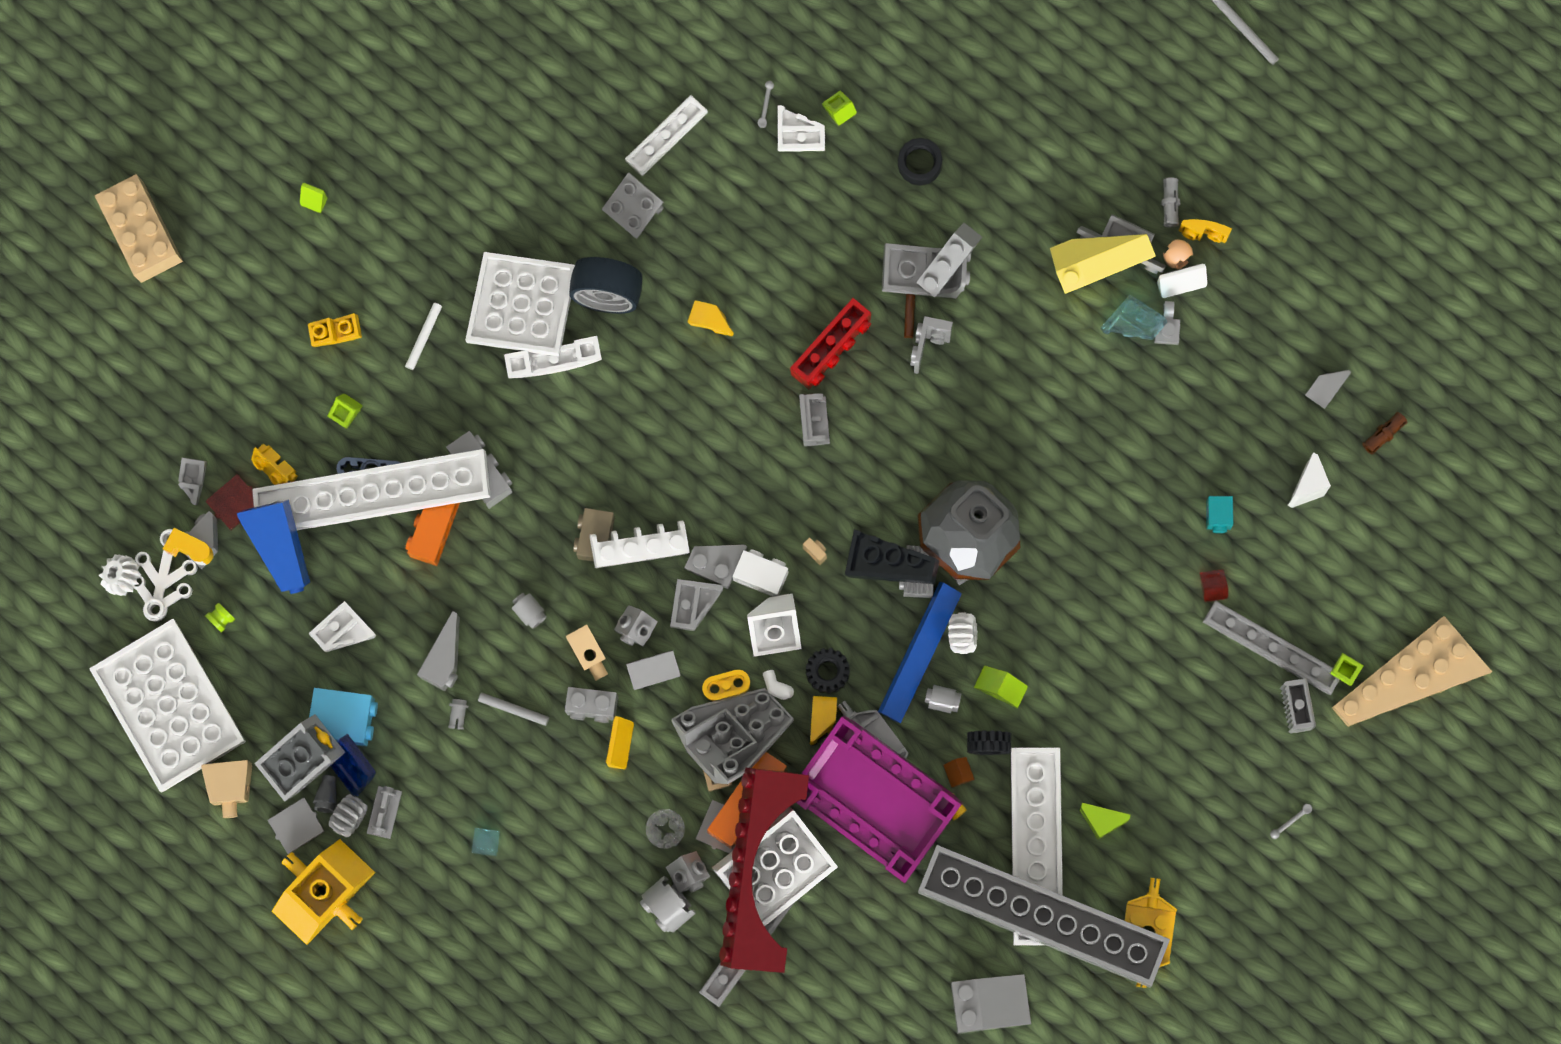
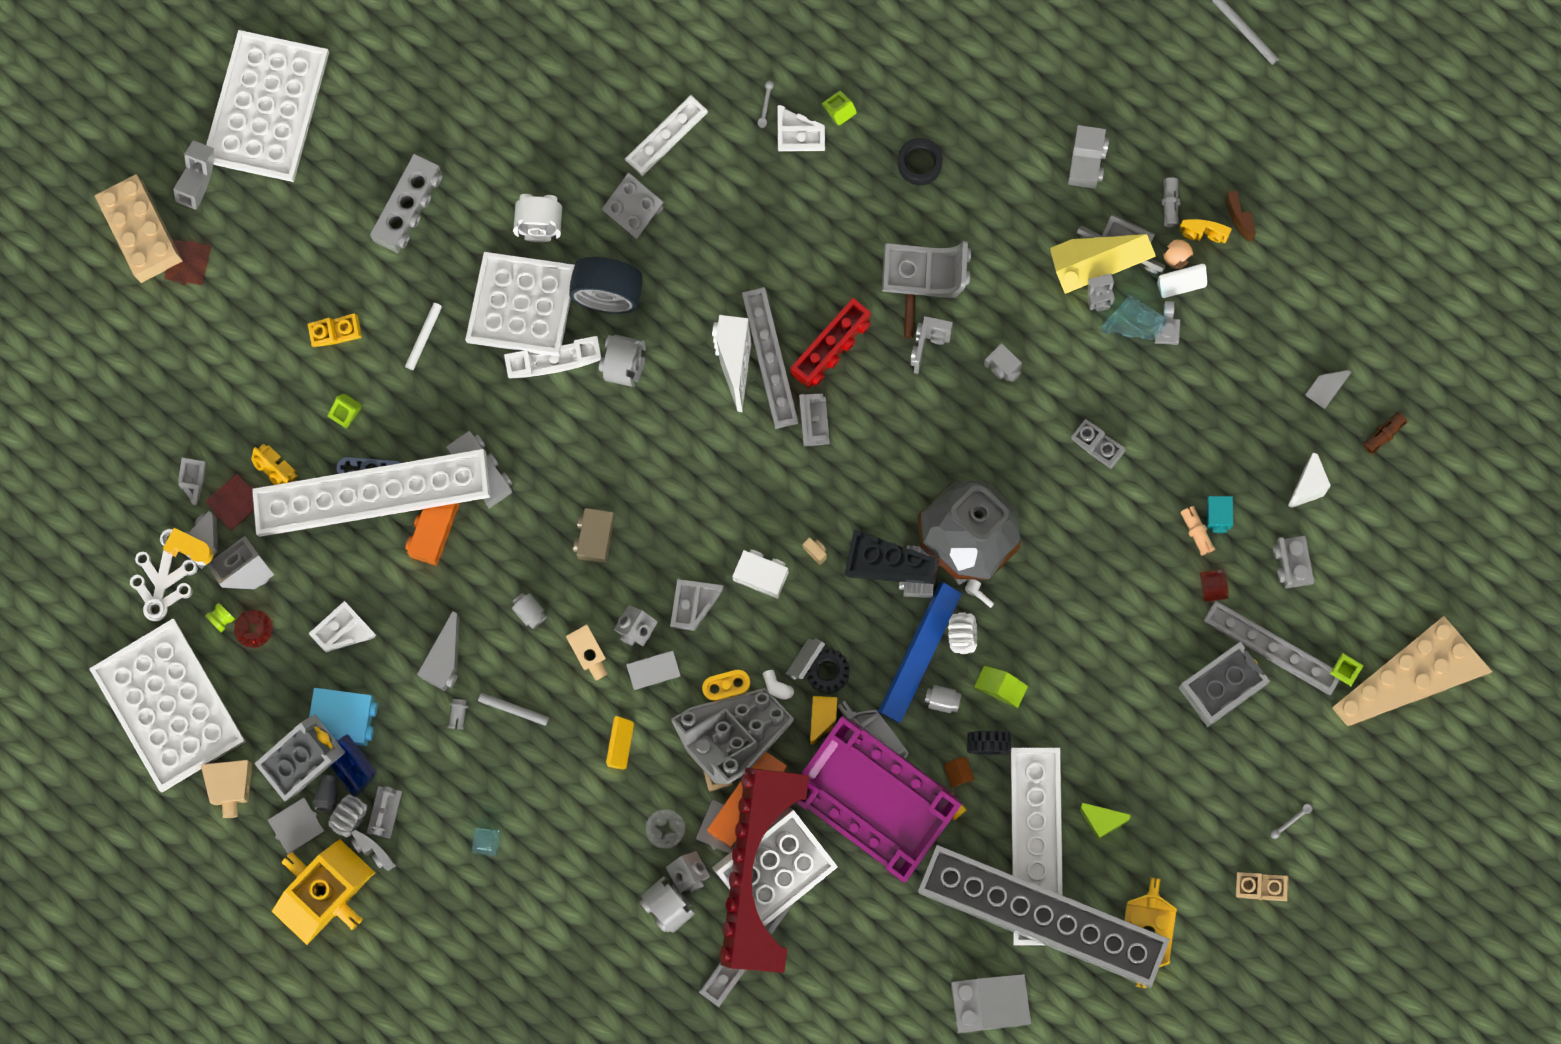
white gear [99,554,142,596] -> none
blue slope [237,499,310,594] -> none
lime slope [300,183,328,213] -> none
light grey brick [565,687,618,723] -> none
white hinge [590,520,690,568] -> none
light grey wing [684,545,747,589] -> none
yellow slope [688,300,734,336] -> none
white slope [747,593,802,657] -> none
light grey arch [916,223,983,297] -> none
light grey brick [1280,678,1316,734] -> none
none -> clear red piece [164,240,211,286]
none -> light grey brick [174,140,214,210]
none -> white plate [206,30,329,182]
none -> light grey slope [207,536,274,589]
none -> clear red gear [233,609,273,648]
none -> light grey slope [351,830,396,871]
none -> light grey brick [370,154,442,253]
none -> white brick [513,194,562,242]
none -> light grey brick [599,335,646,387]
none -> white slope [712,315,751,412]
none -> light grey plate [742,287,798,429]
none -> light grey piece [785,638,825,680]
none -> white hand [965,580,994,608]
none -> light grey brick [984,343,1022,382]
none -> light grey brick [1068,125,1109,189]
none -> light grey slope [1071,419,1126,469]
none -> light grey slope [1087,274,1115,311]
none -> dark grey piece [1179,642,1270,727]
none -> light nougat pin [1180,506,1215,556]
none -> reddish brown slope [1225,190,1256,241]
none -> tan slope [1236,872,1289,901]
none -> light grey bracket [1273,536,1314,589]

